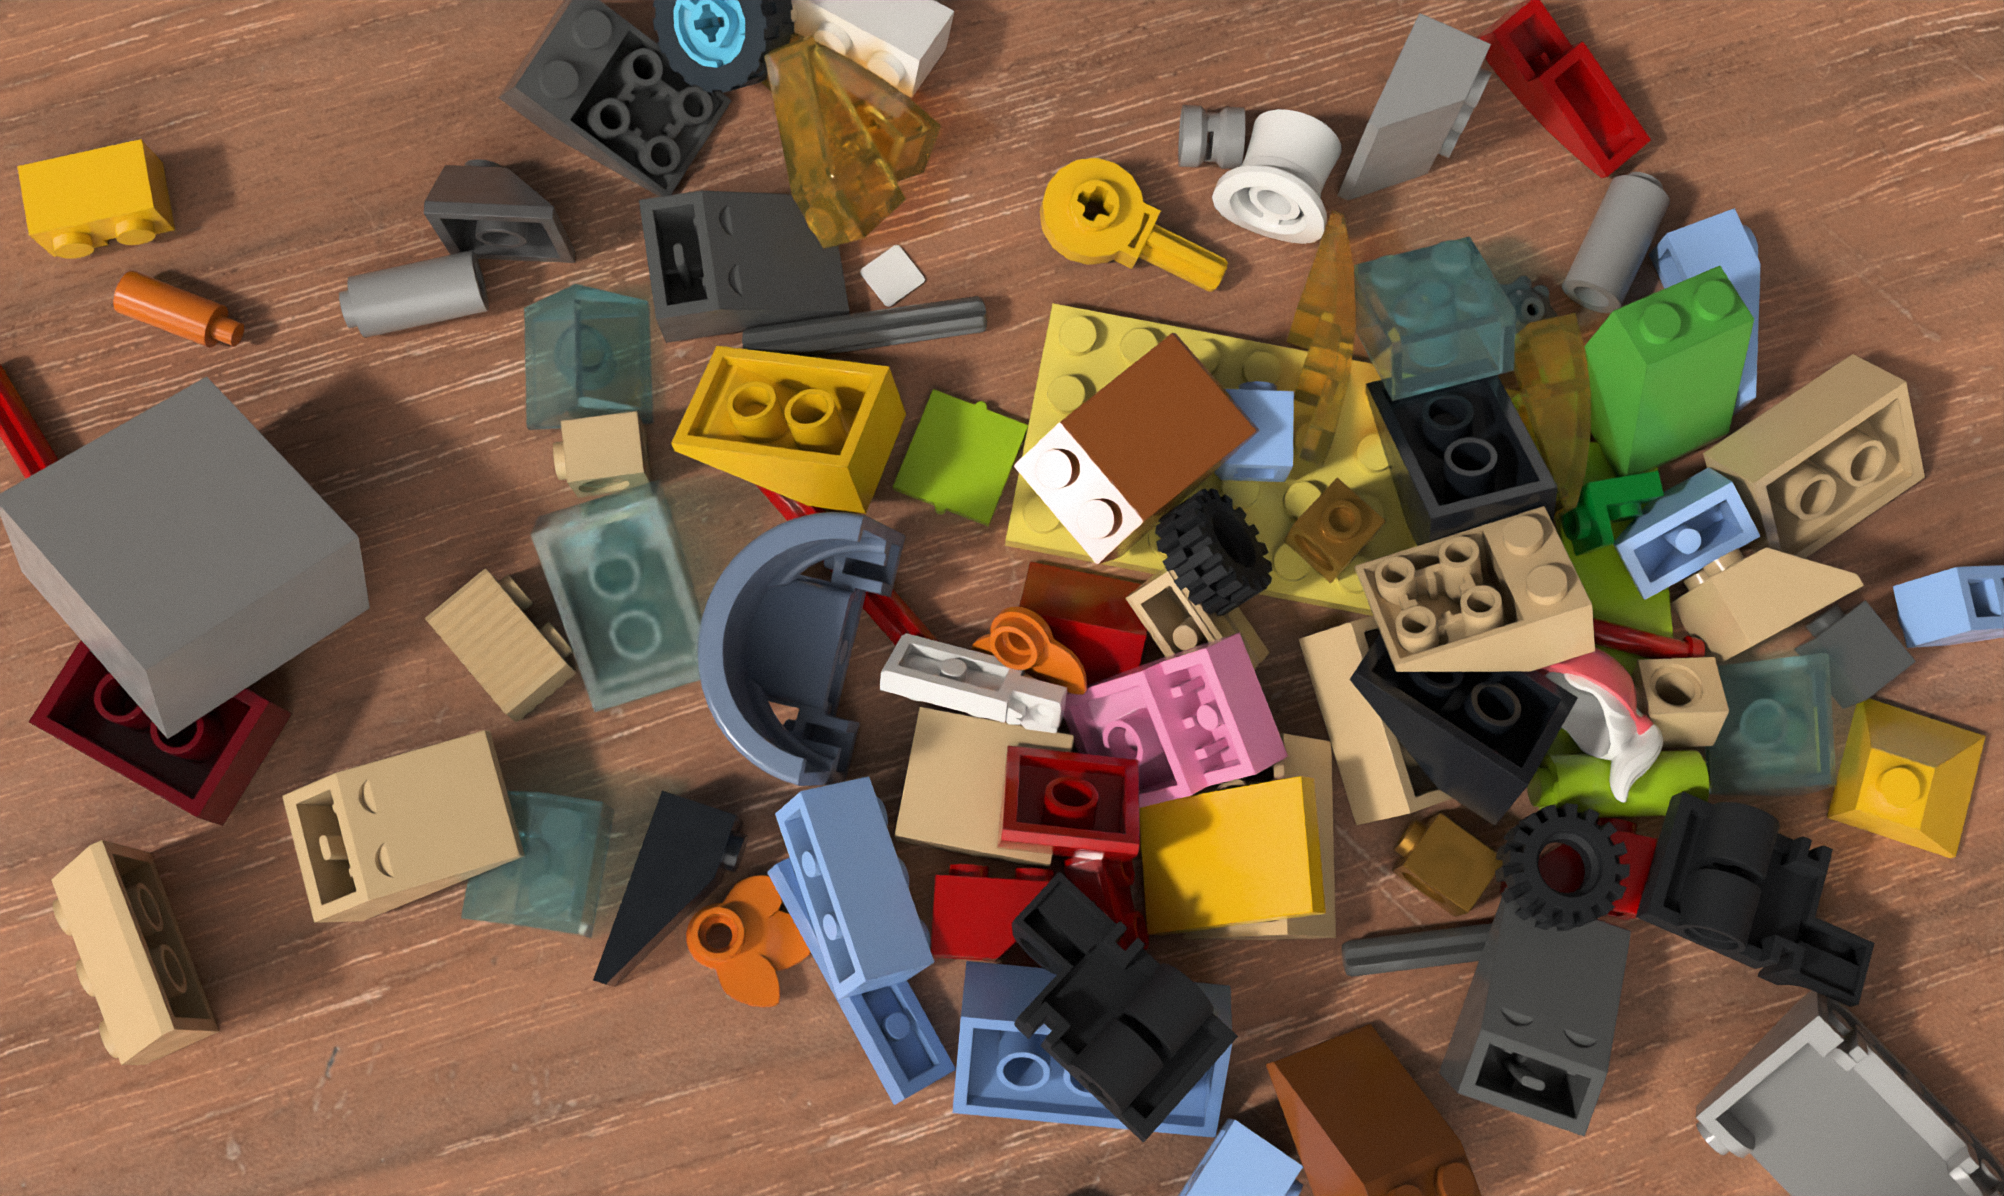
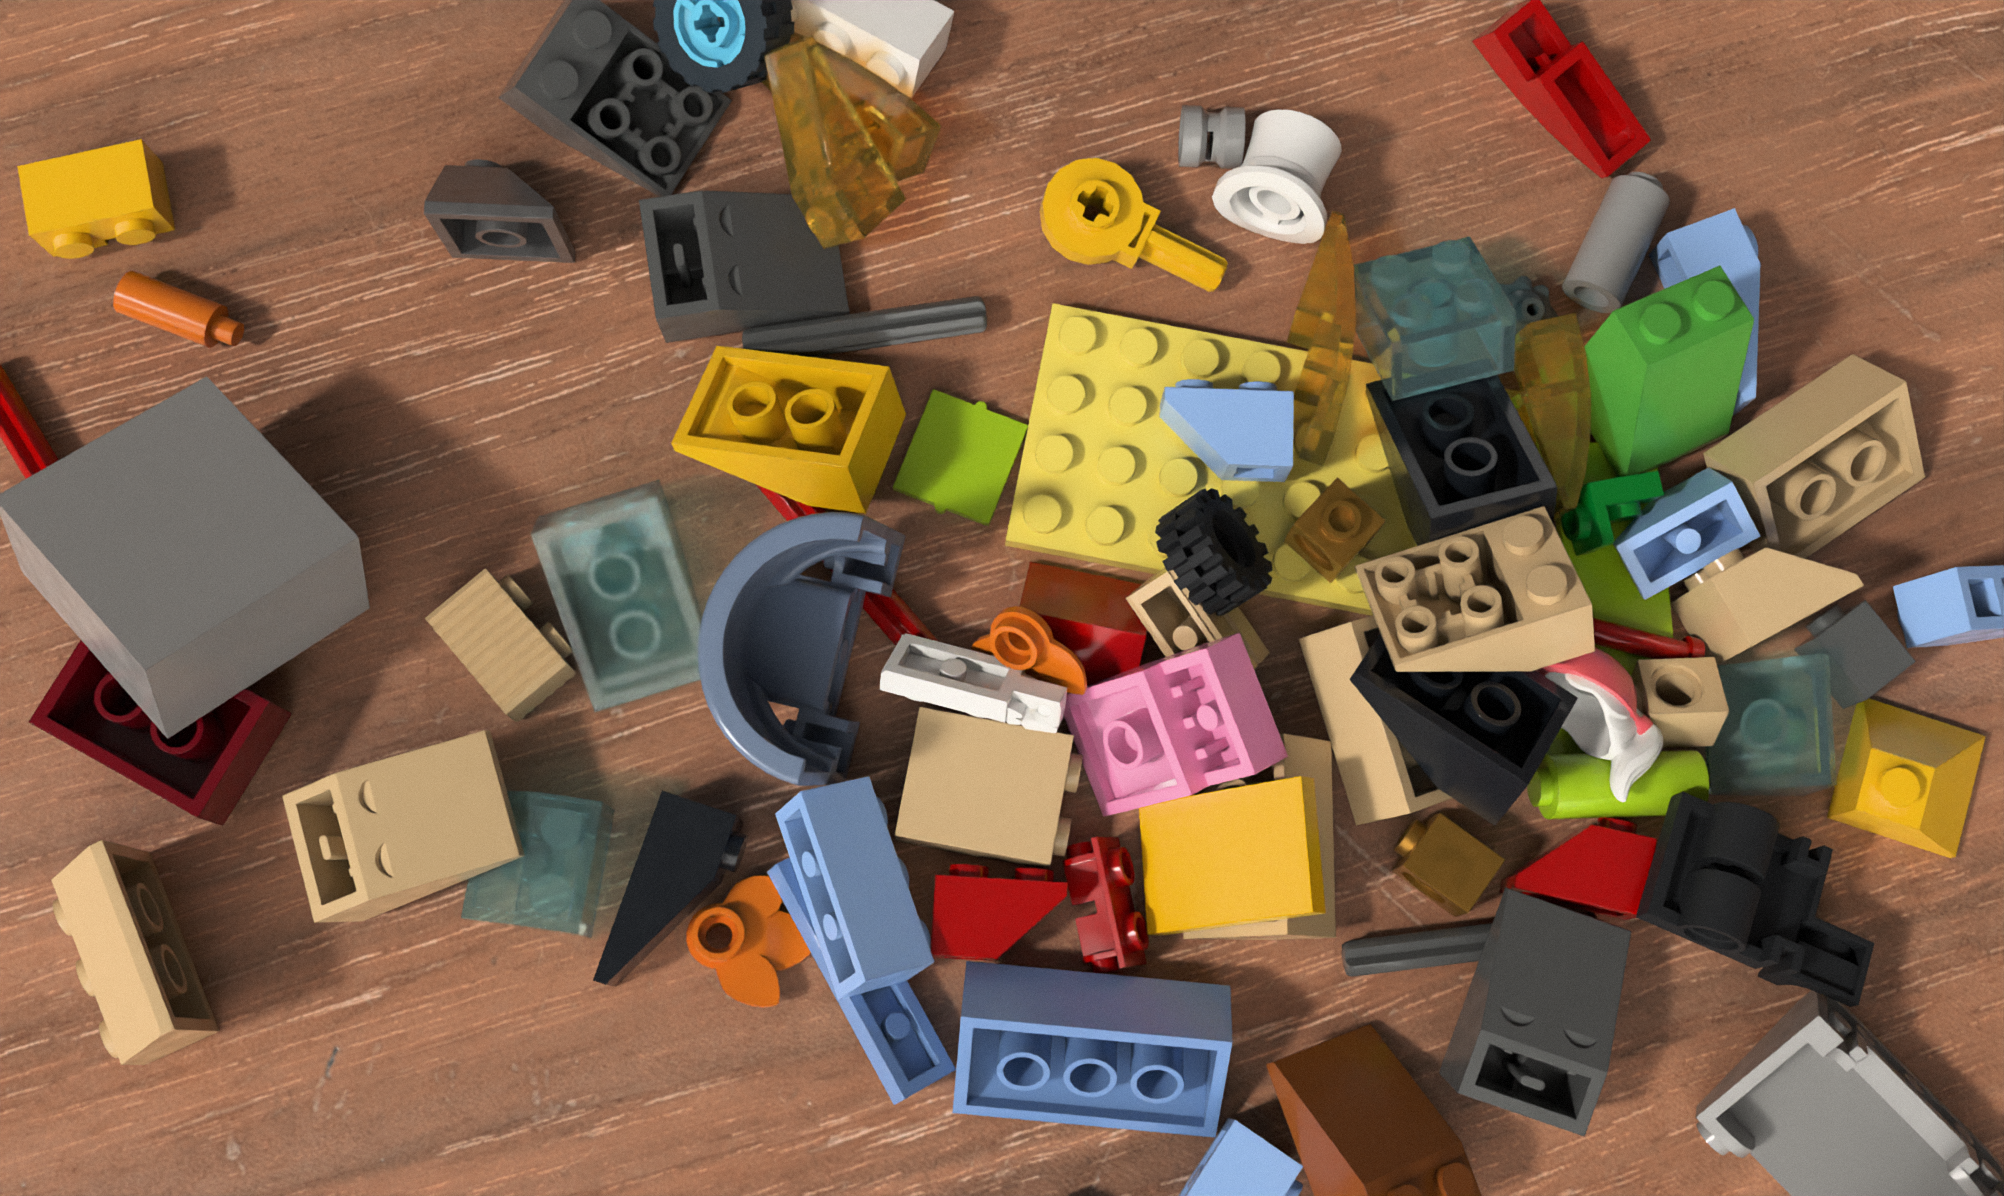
light grey brick [339,250,489,338] -> none
clear light blue slope [524,284,653,430] -> none
tan brick [553,411,653,498] -> none
white sticker [860,245,925,307] -> none
red slope [997,745,1140,862] -> none
black plate [1012,871,1238,1142] -> none
dark orange slope [1014,333,1260,565] -> none
light grey slope [1337,13,1492,201] -> none
black tyre [1495,803,1630,932] -> none

